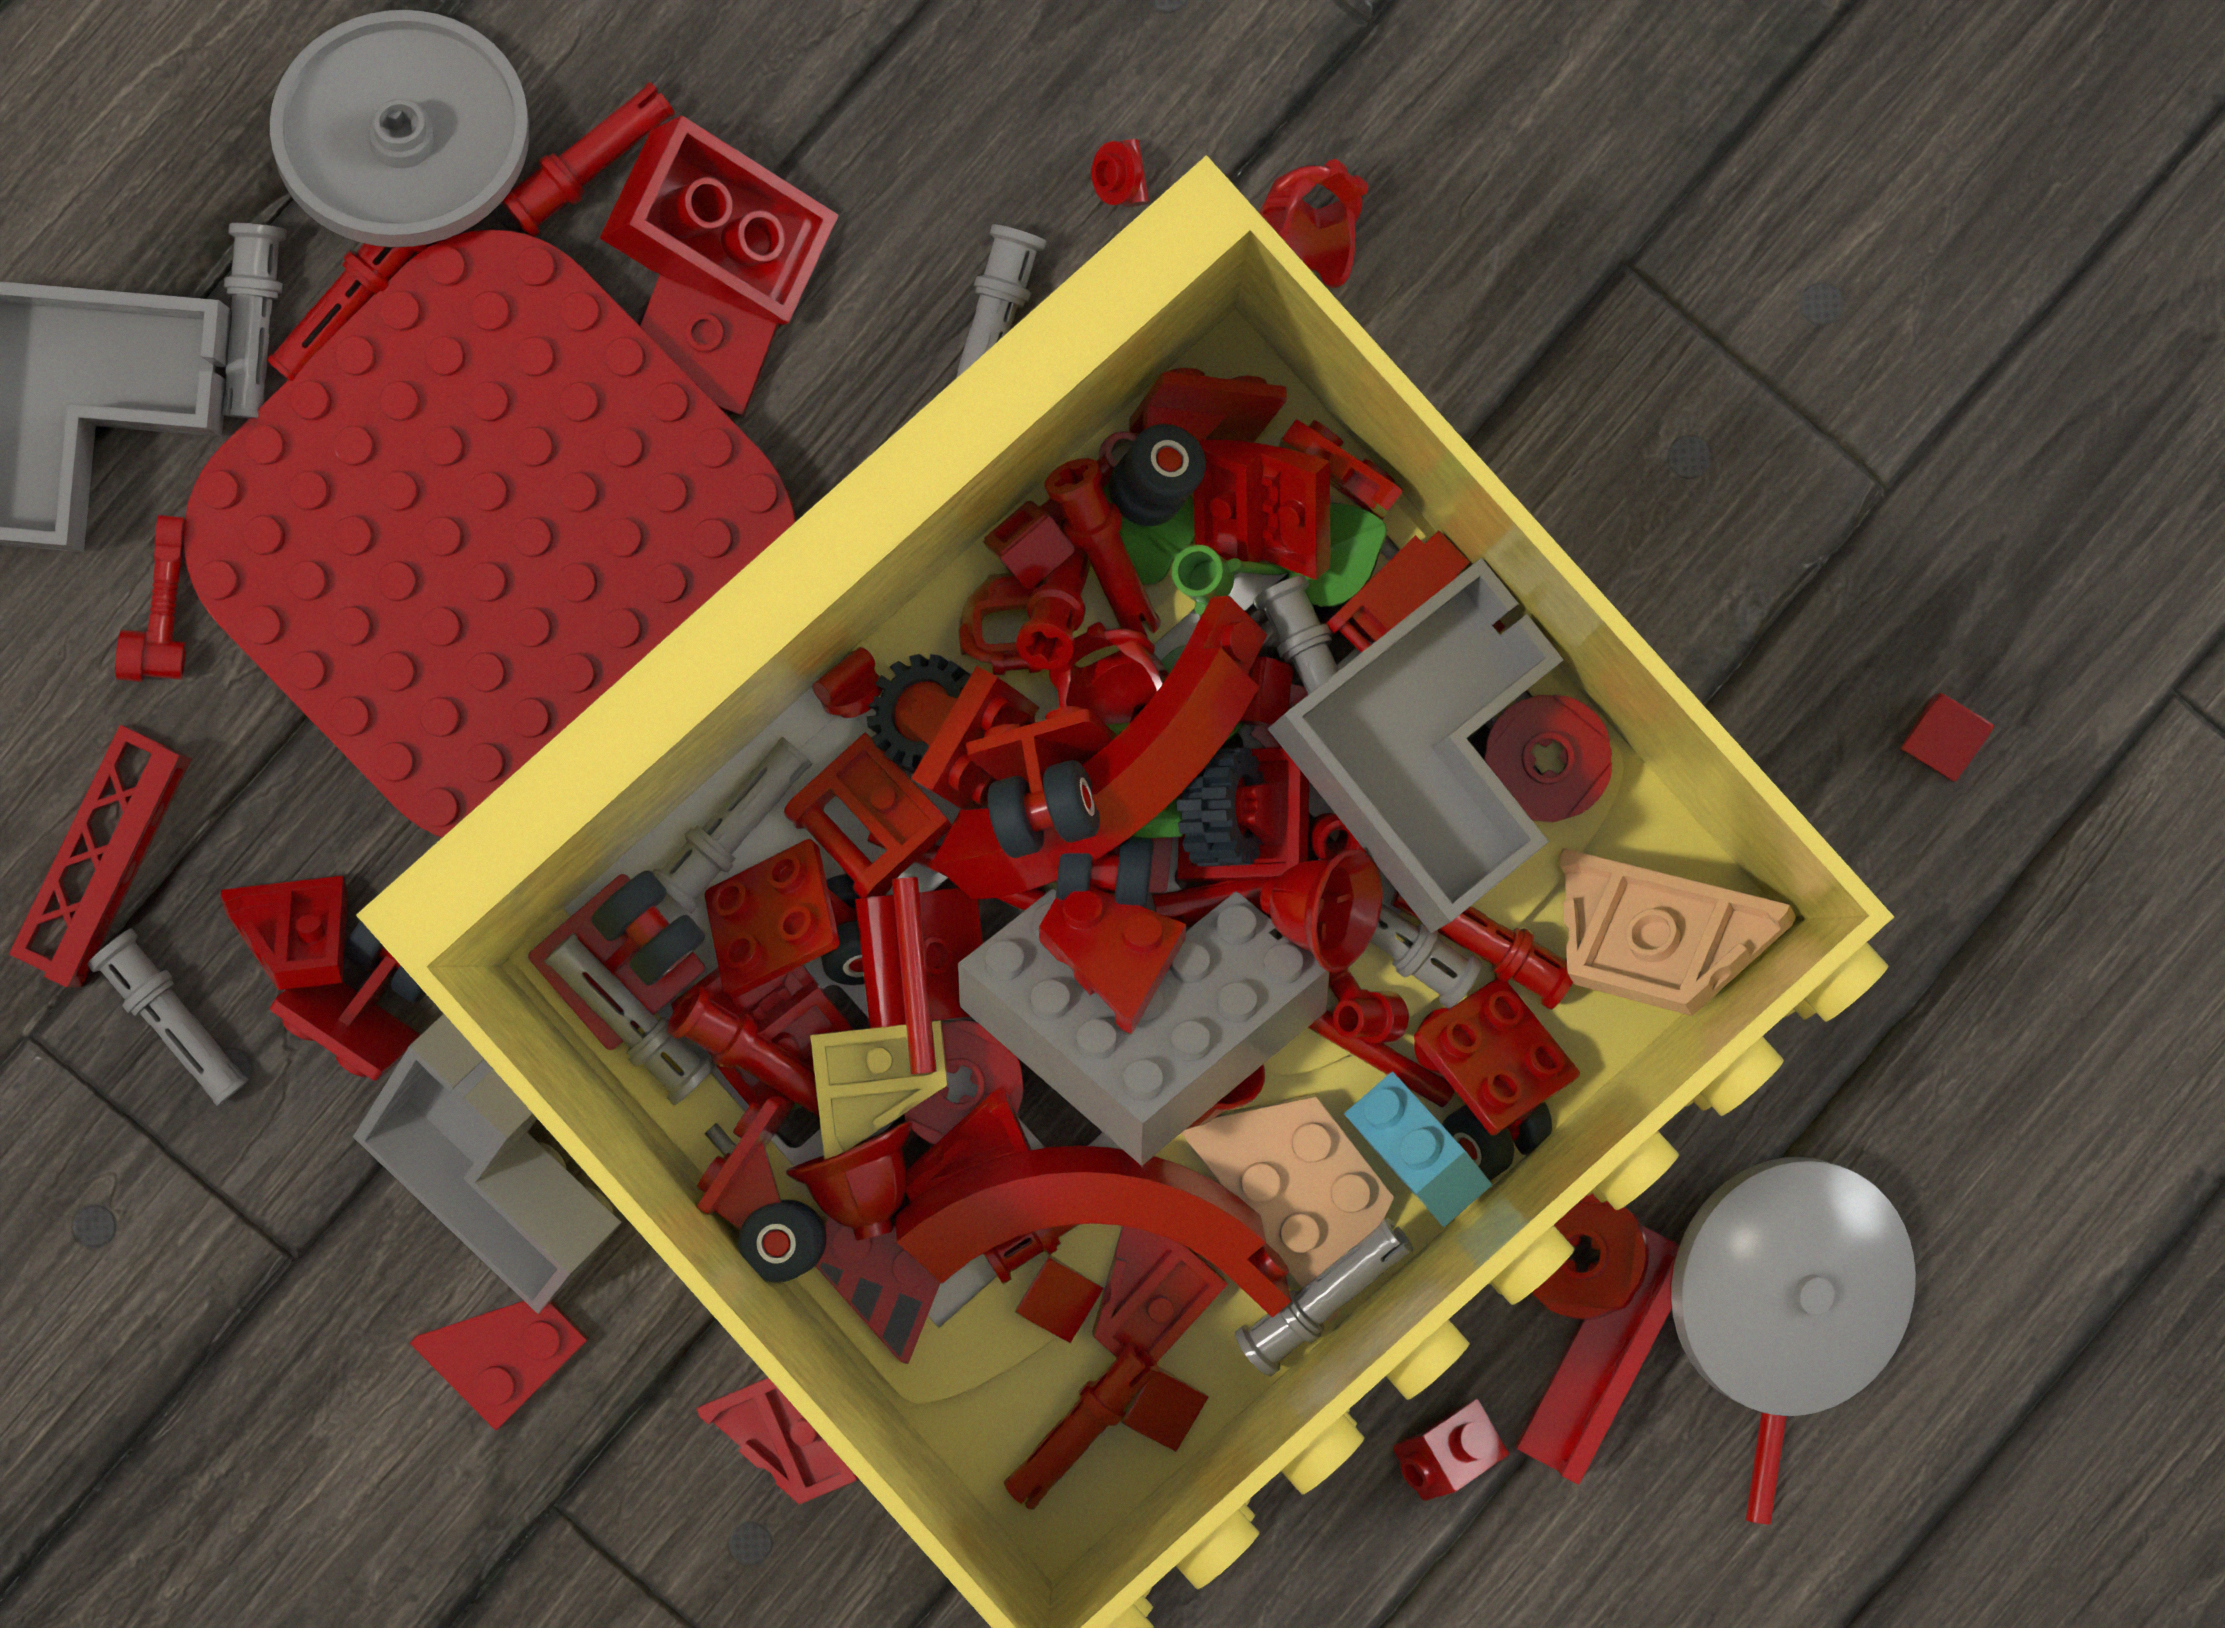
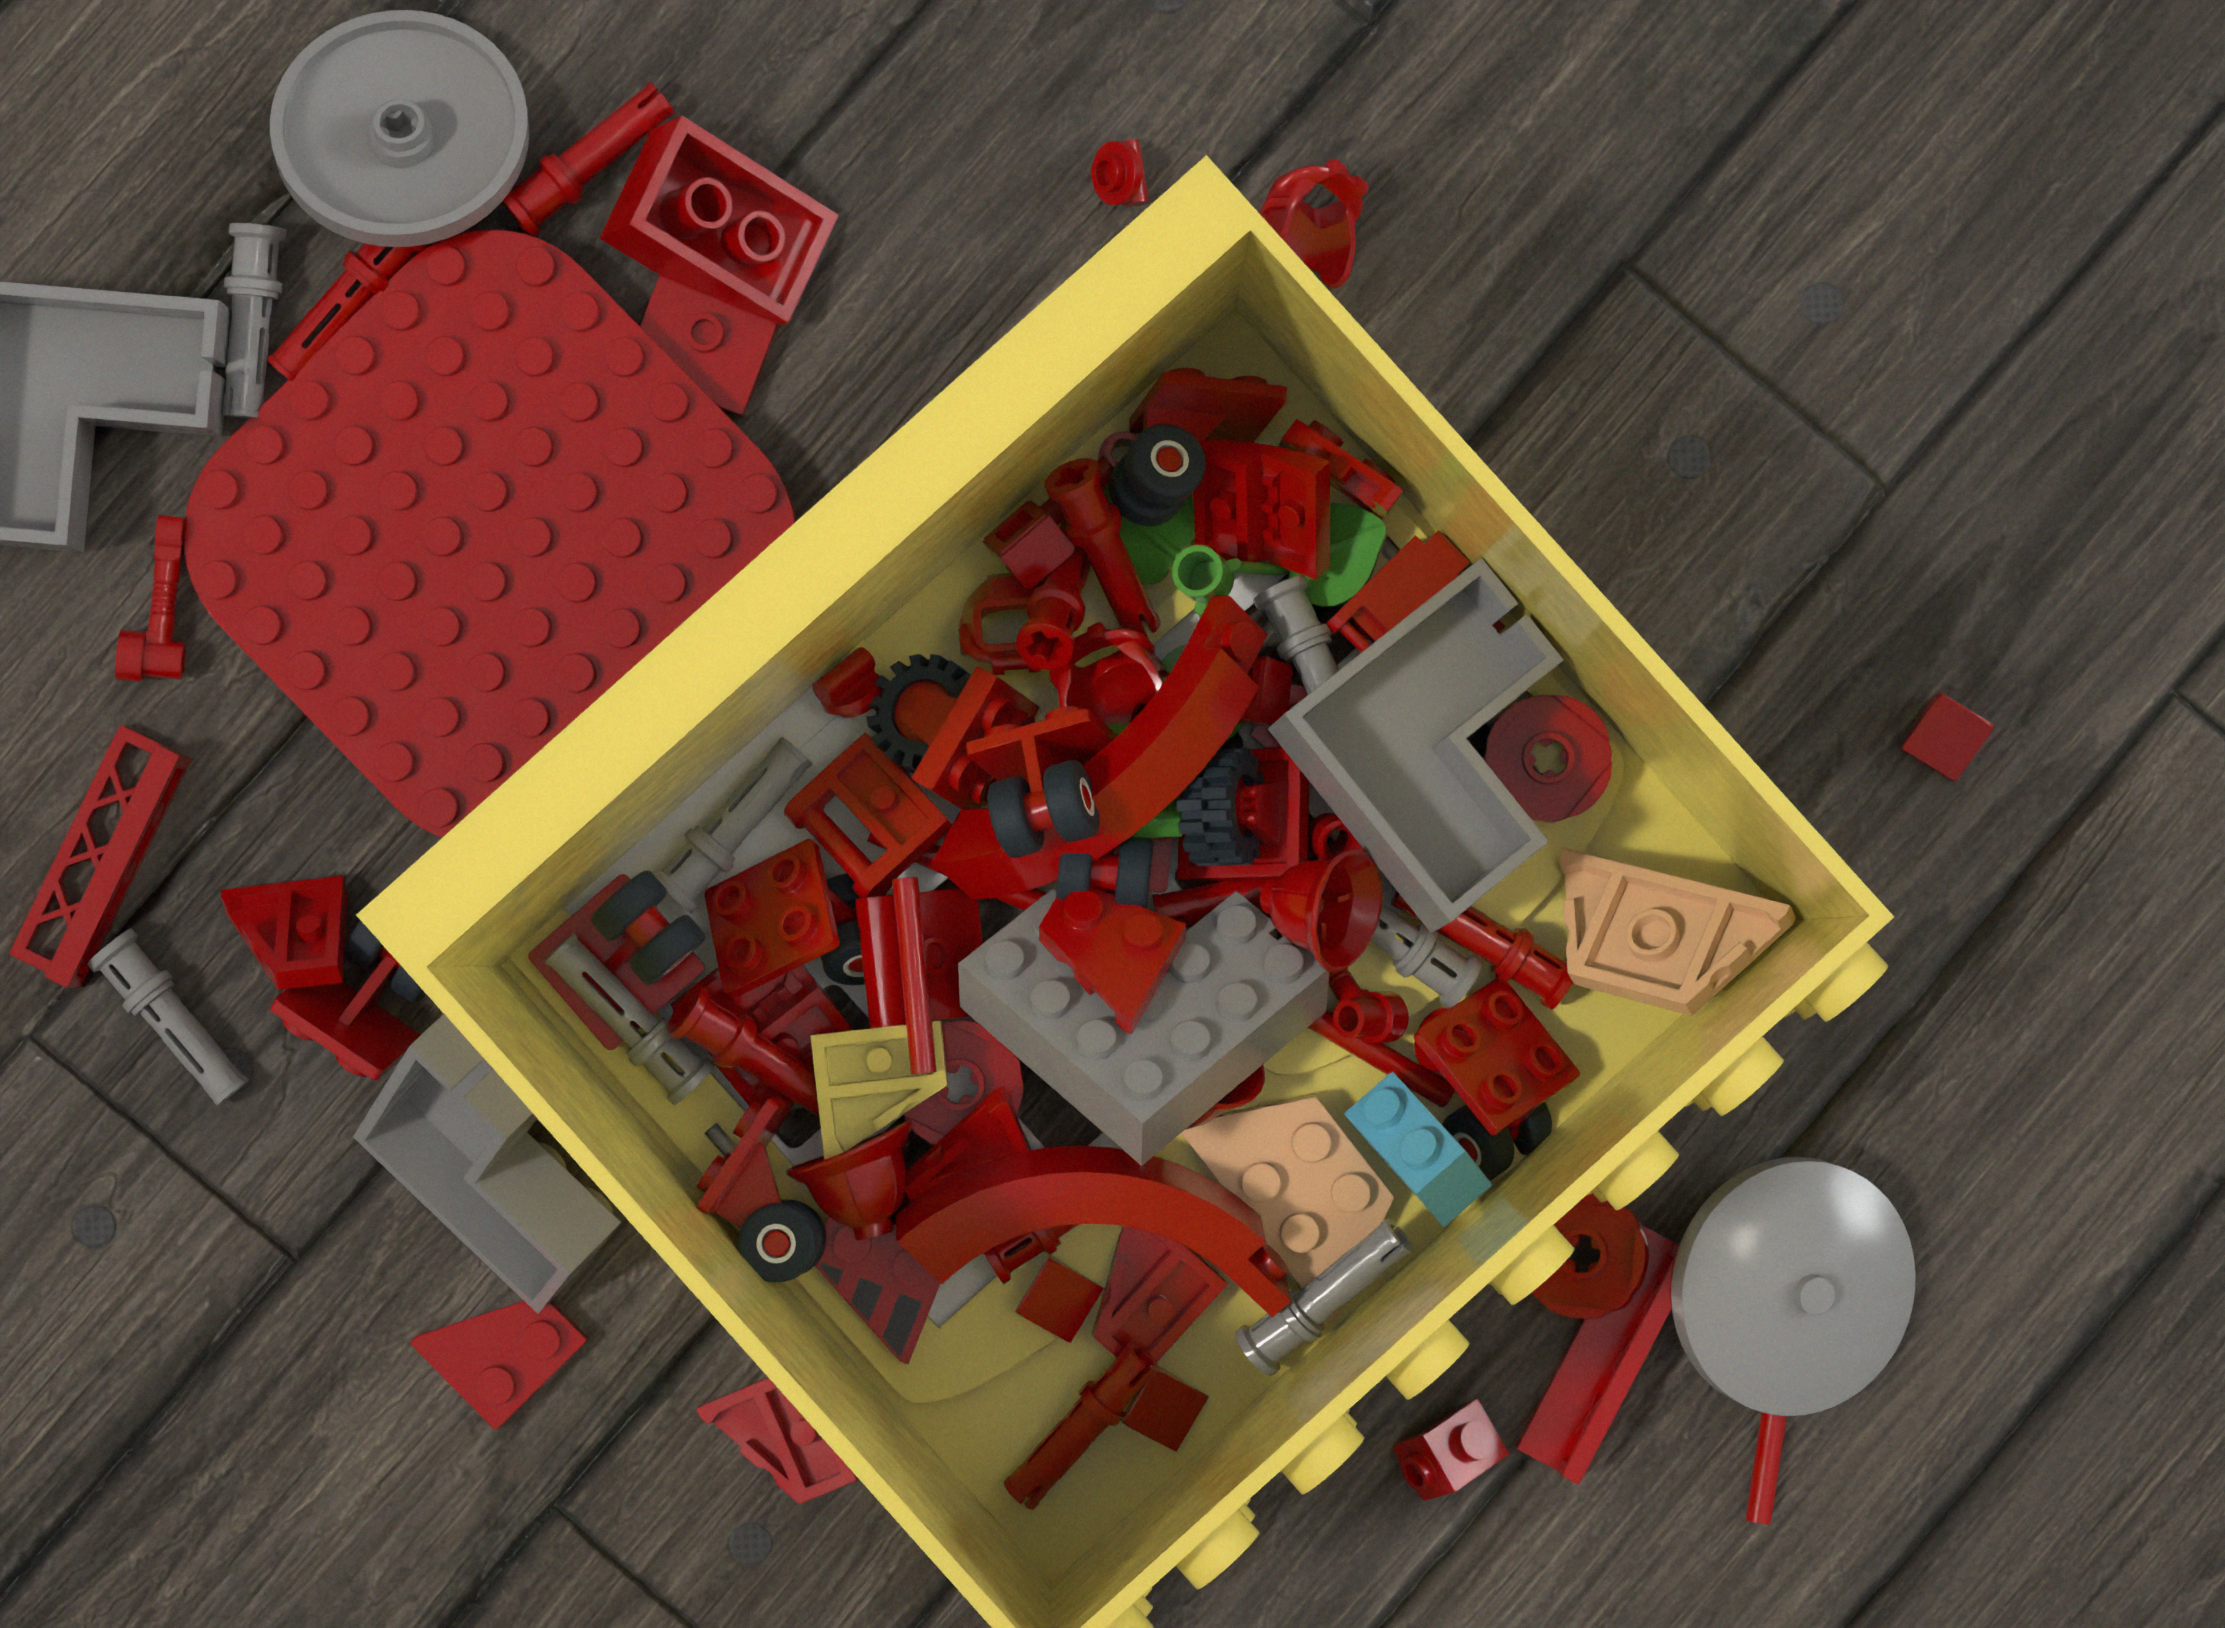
light grey pin [956,224,1047,378] -> none

